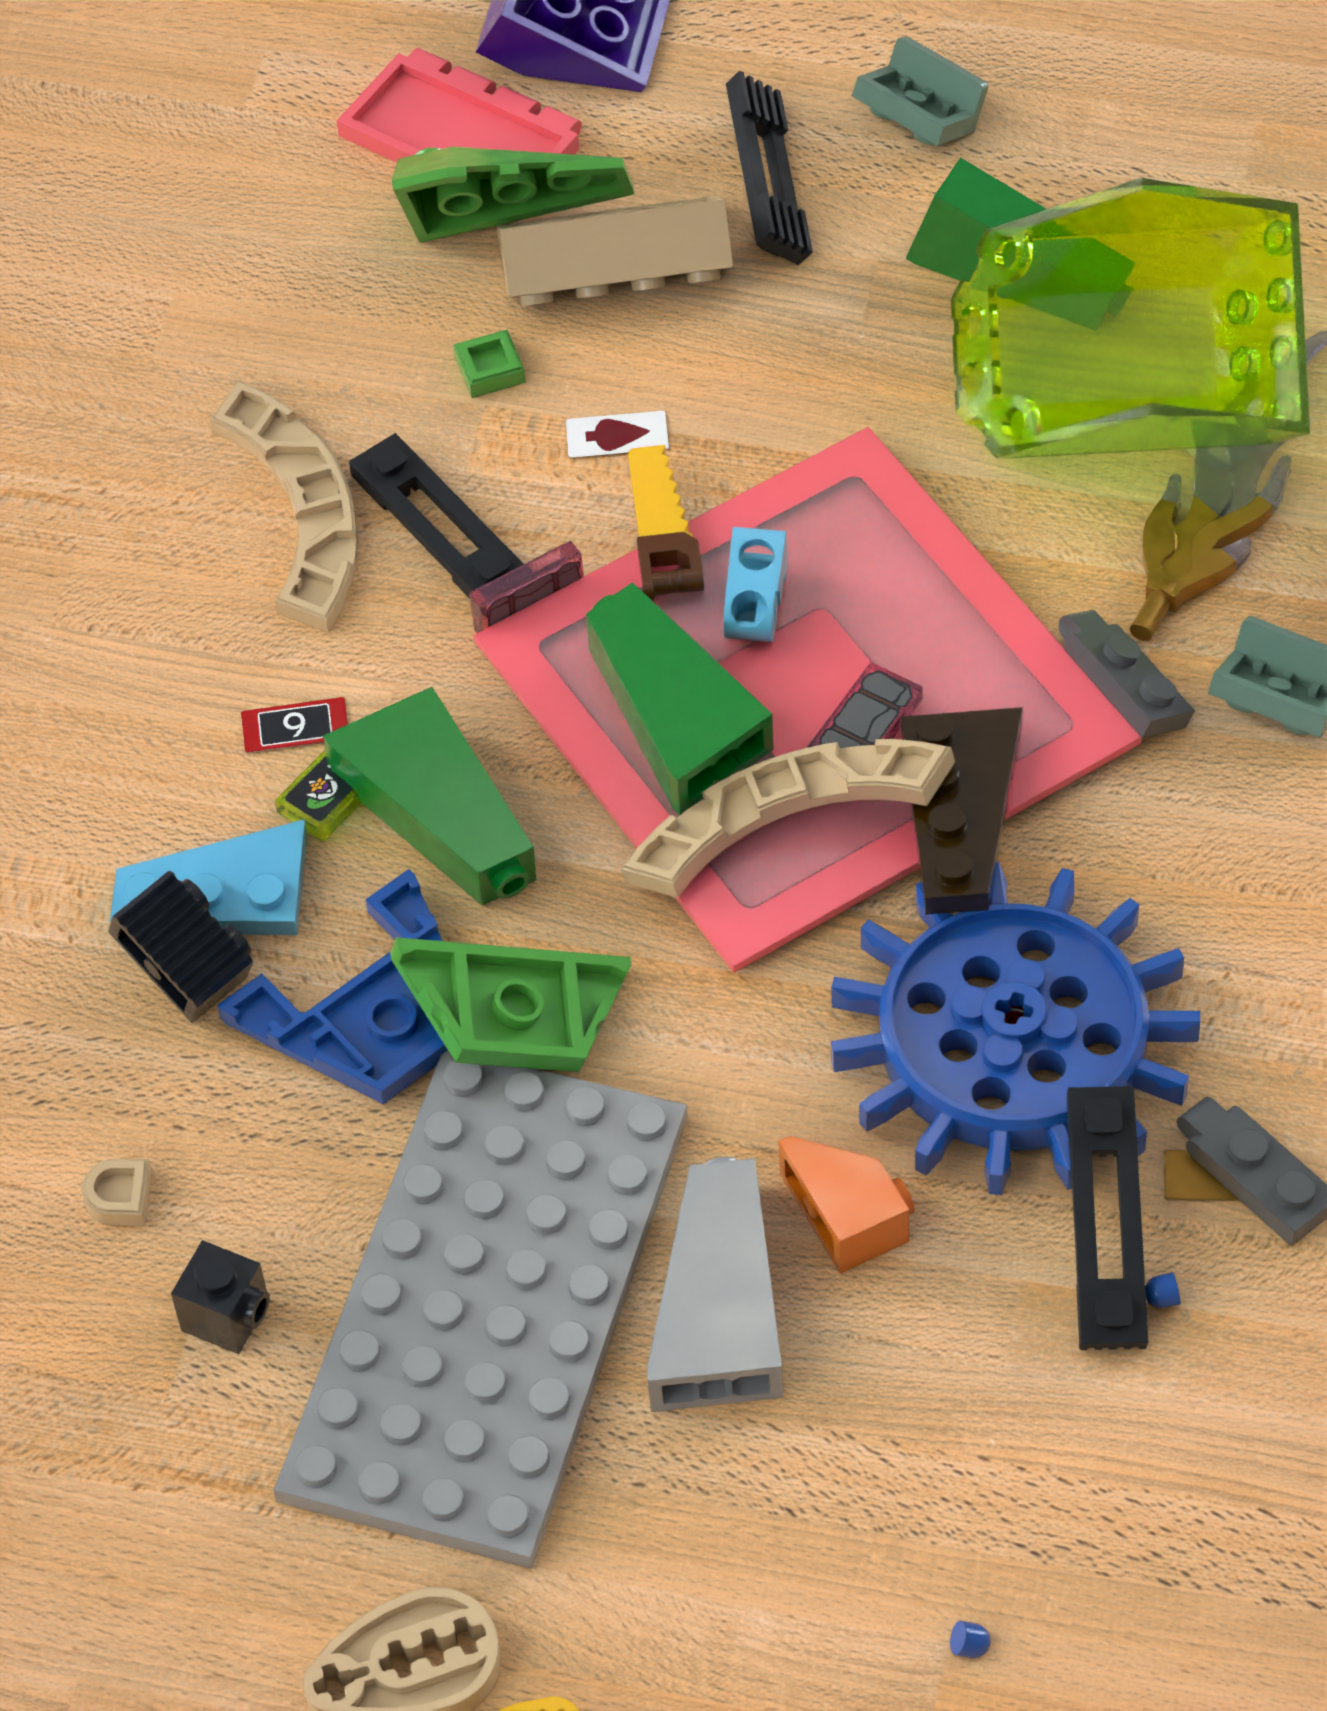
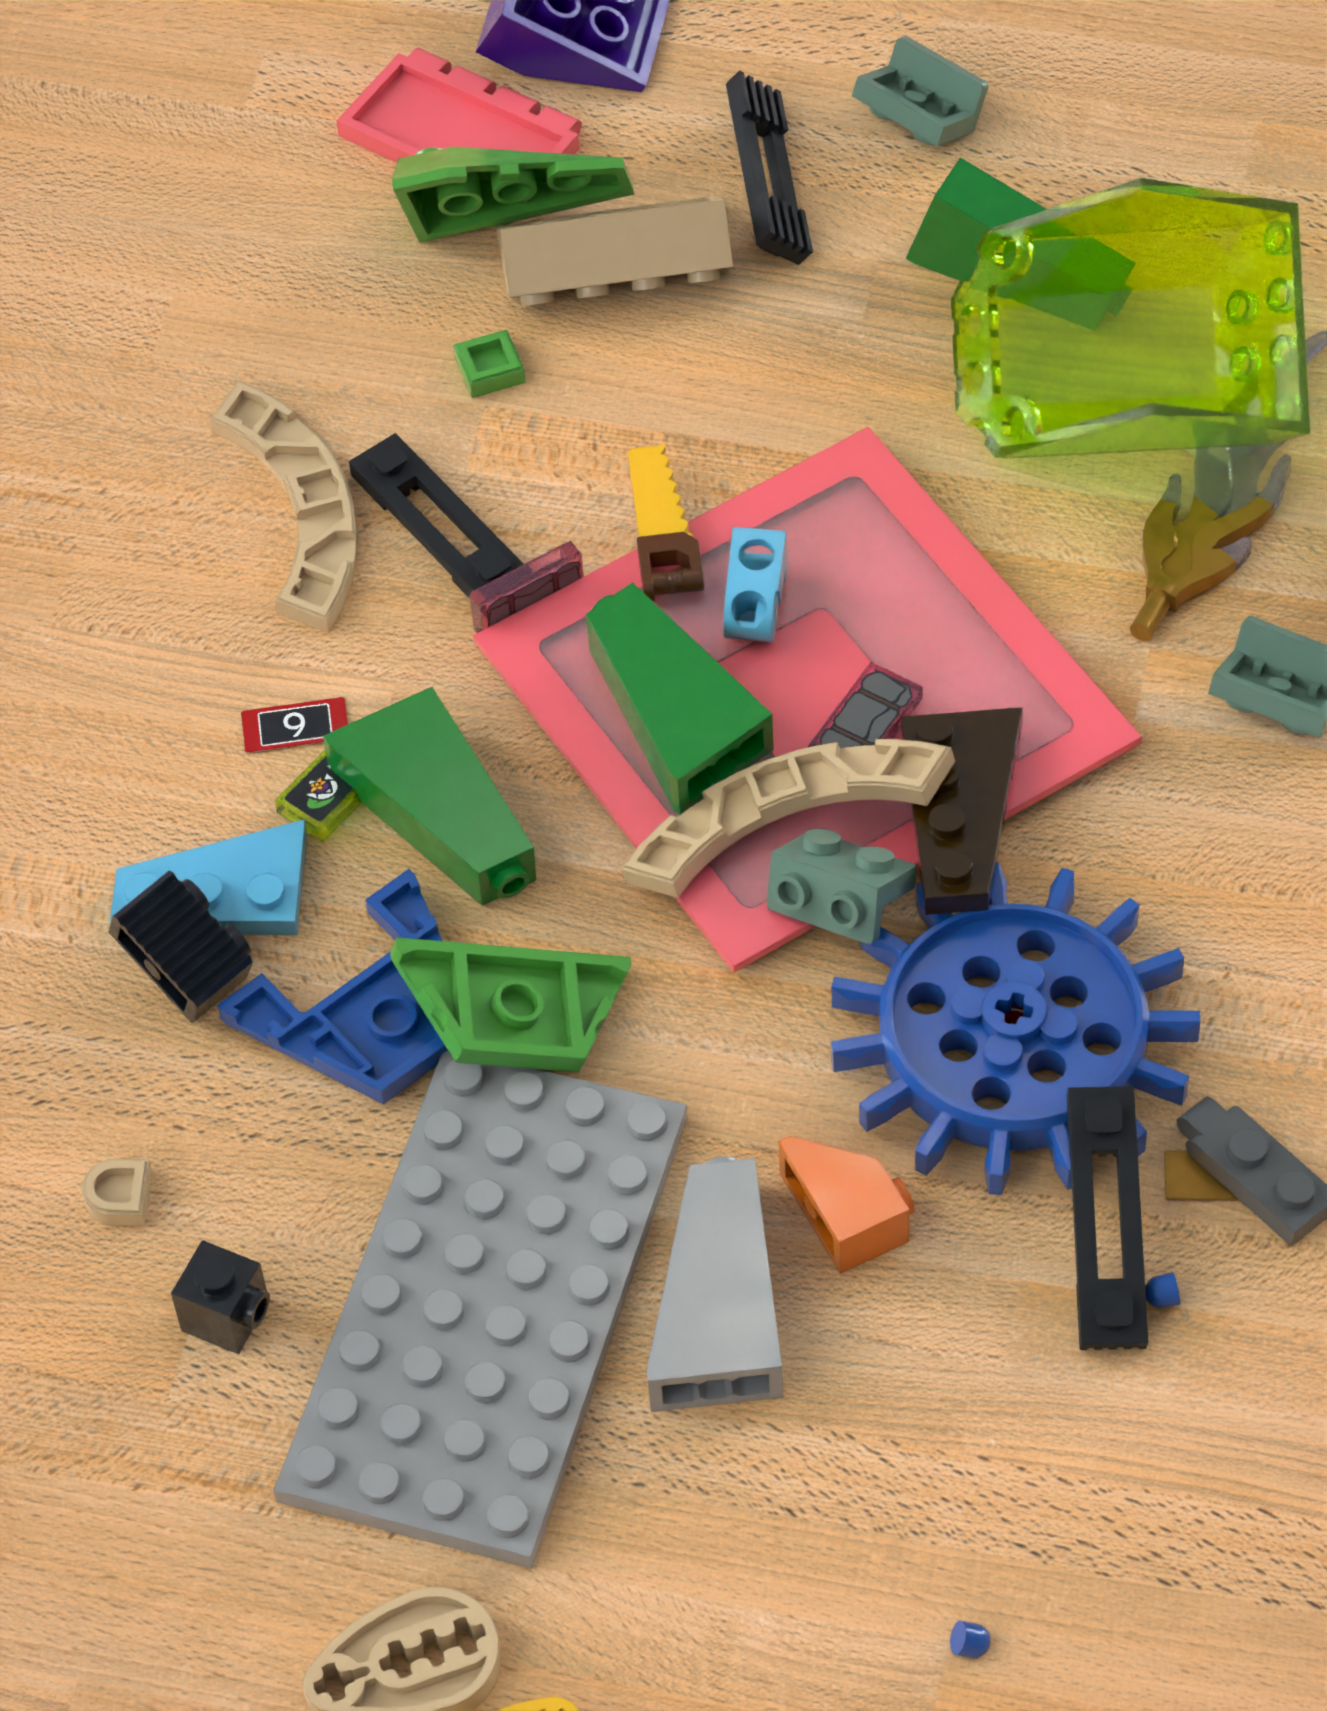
white sticker [566,411,669,458] -> none
dark grey hinge [1059,610,1195,738] -> none
none -> sand green bracket [767,829,917,944]

